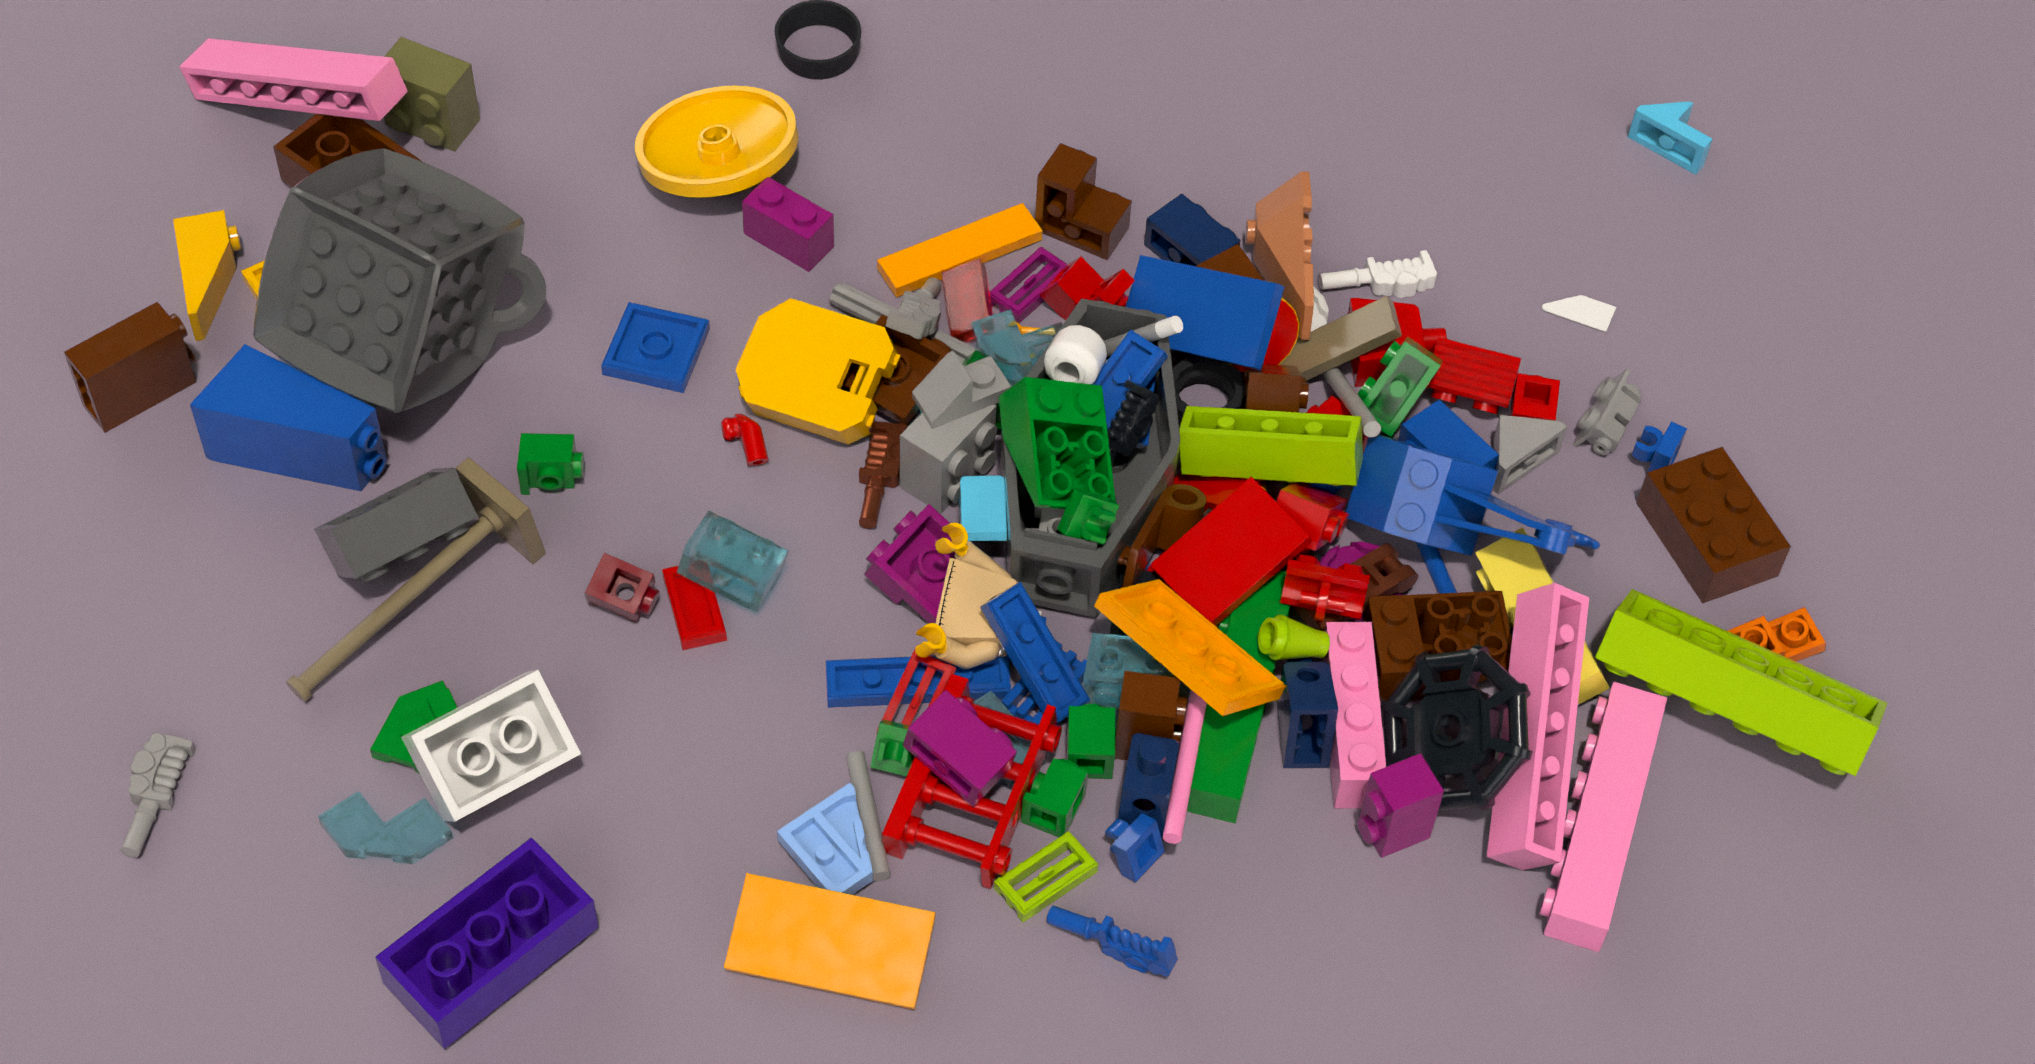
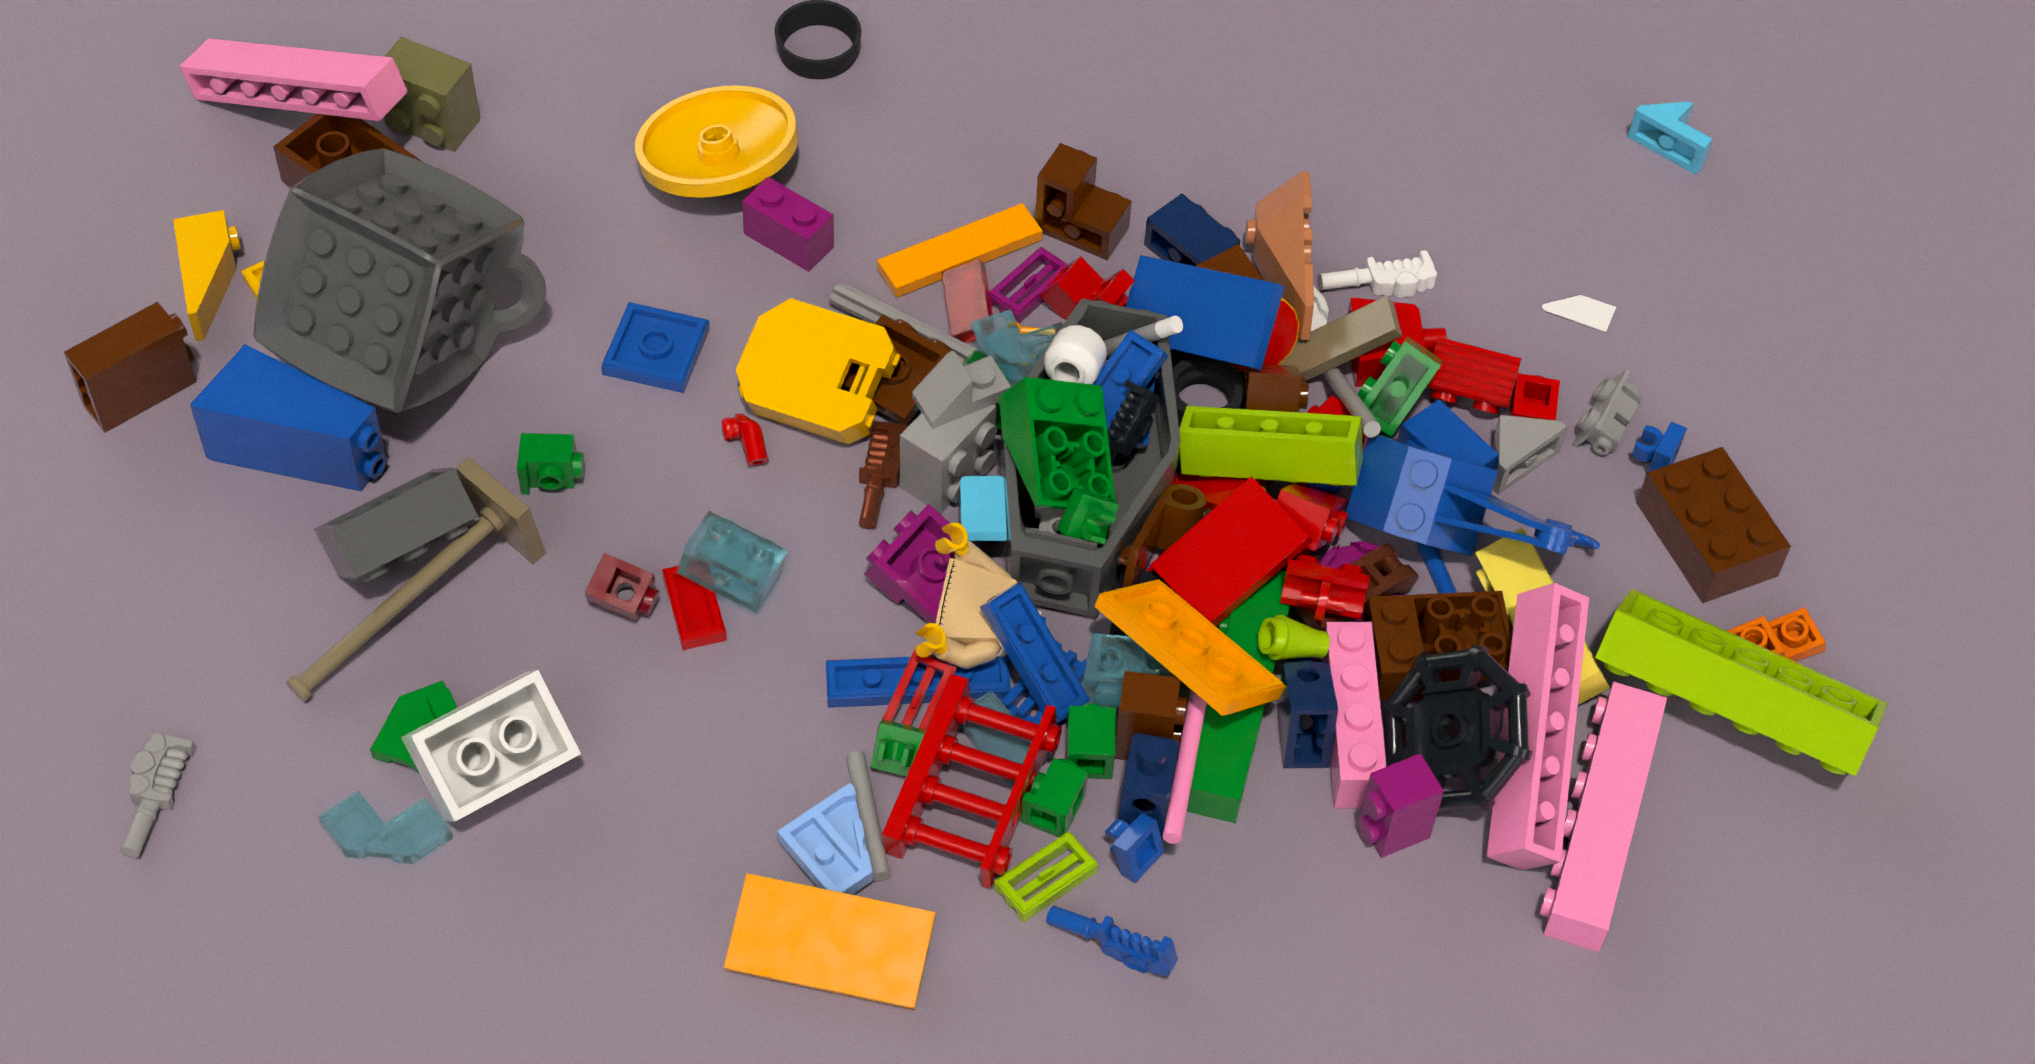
dark purple brick [375,837,598,1049] -> none
light grey piece [886,278,941,339] -> none
magenta brick [903,690,1017,807] -> none

